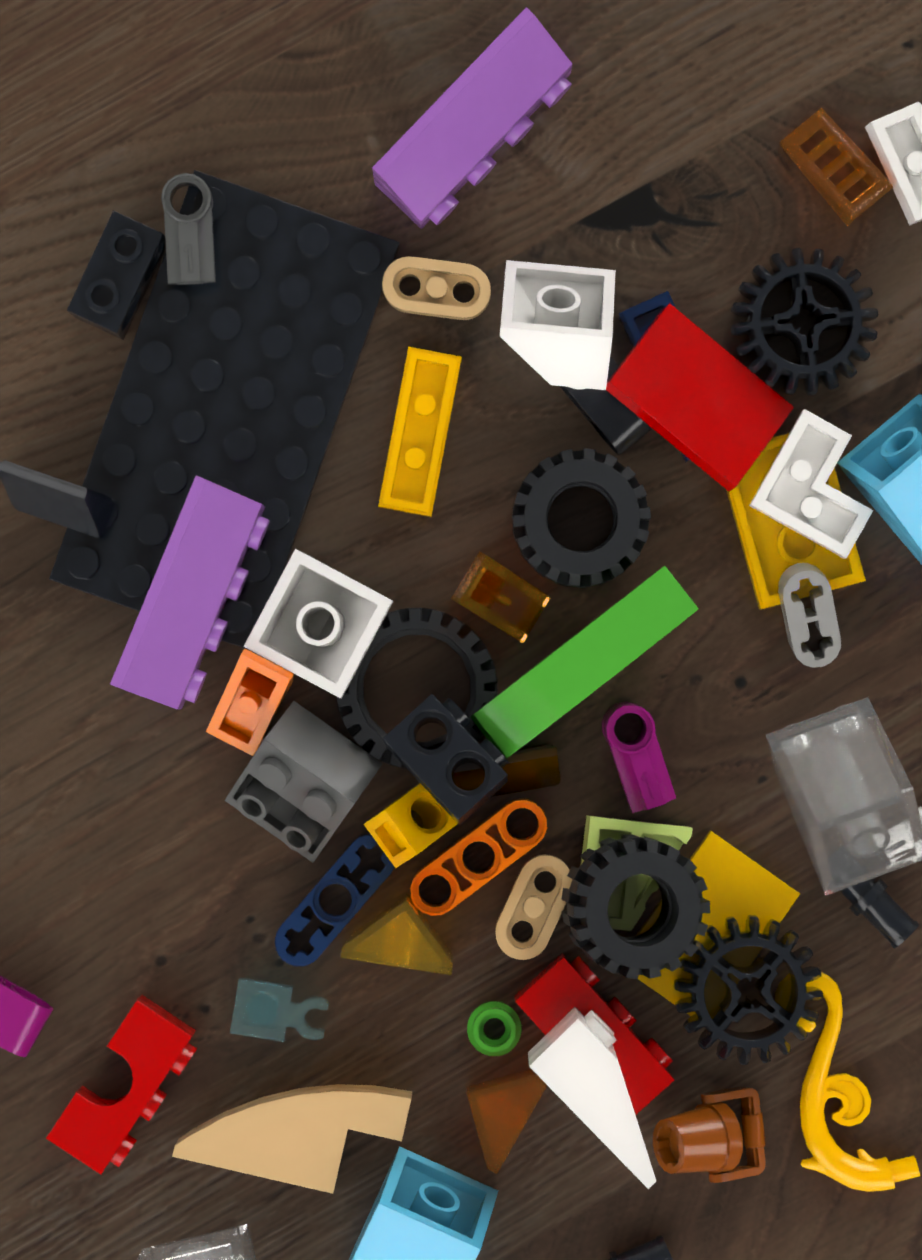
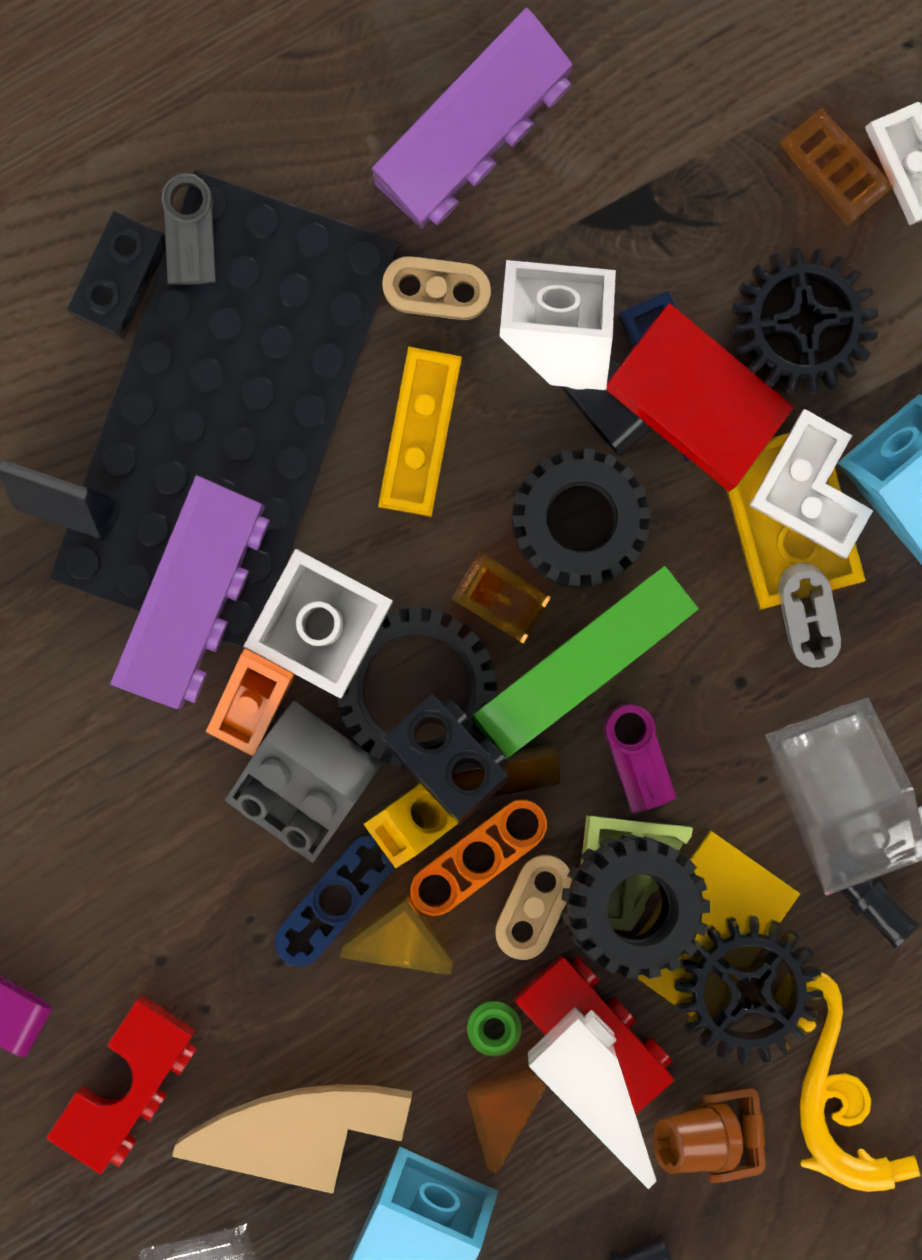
clear light blue plate [230,977,330,1042] -> none

